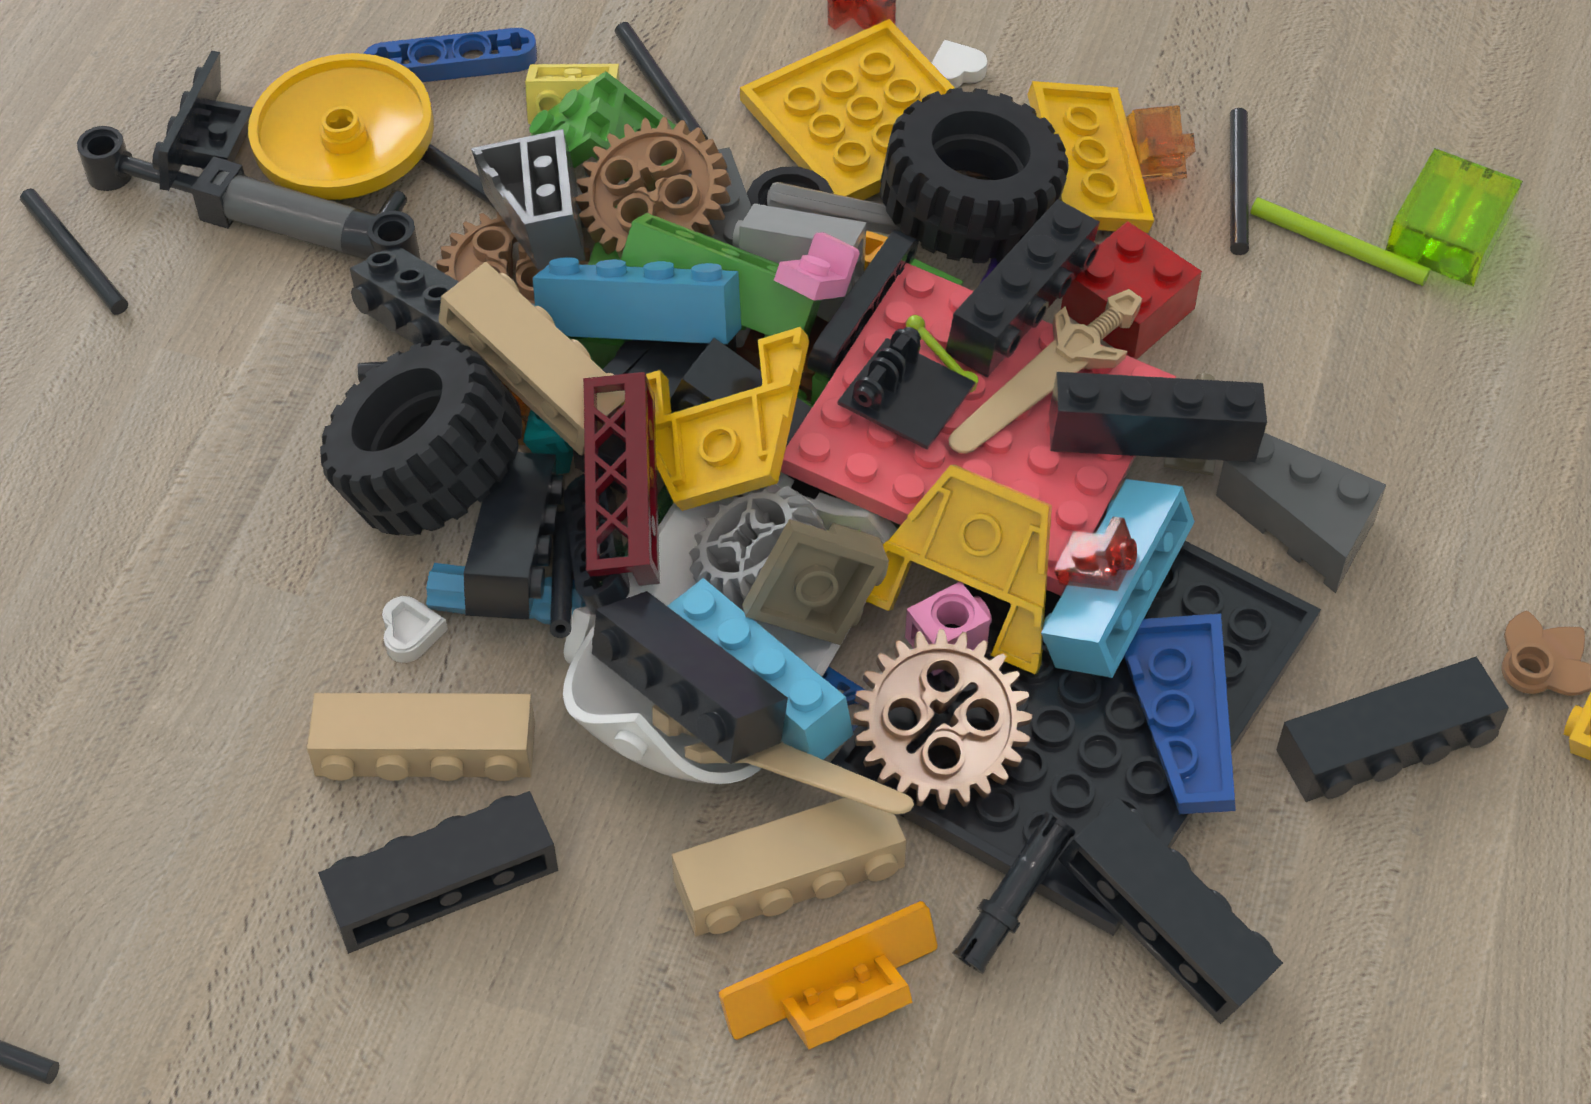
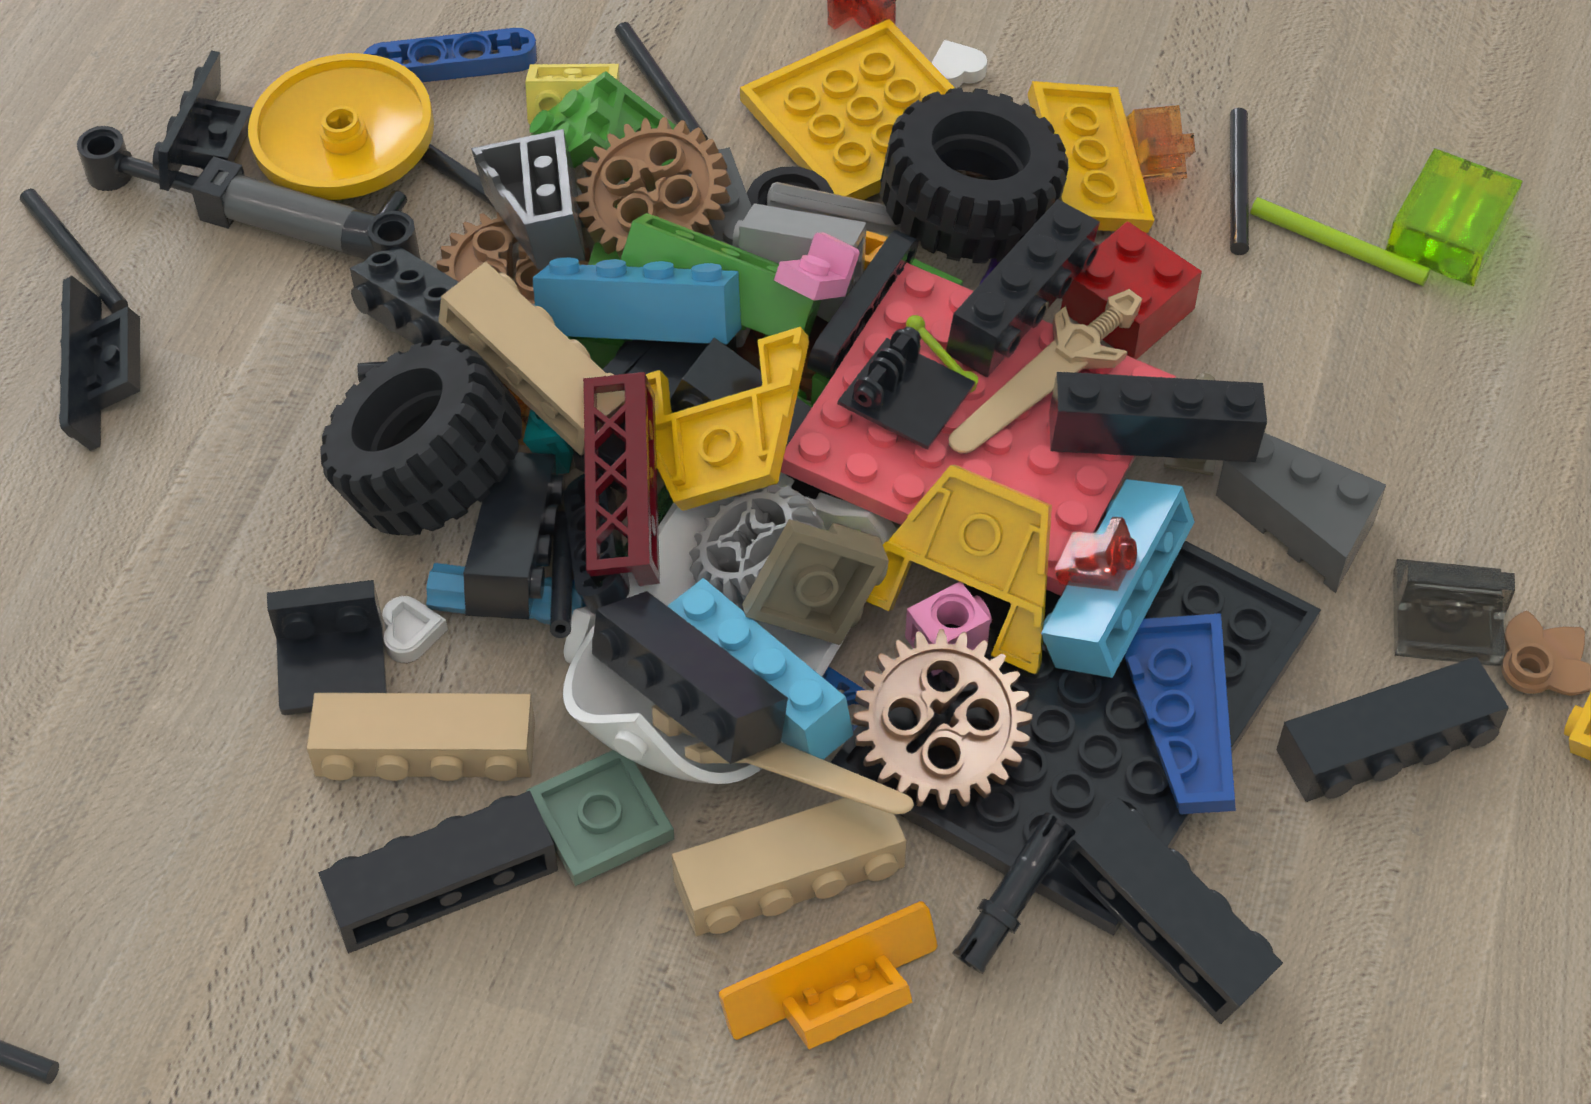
none -> black bracket [59,276,140,451]
none -> black bracket [267,580,387,715]
none -> sand green plate [526,750,675,886]
none -> clear smoke bracket [1393,559,1515,666]

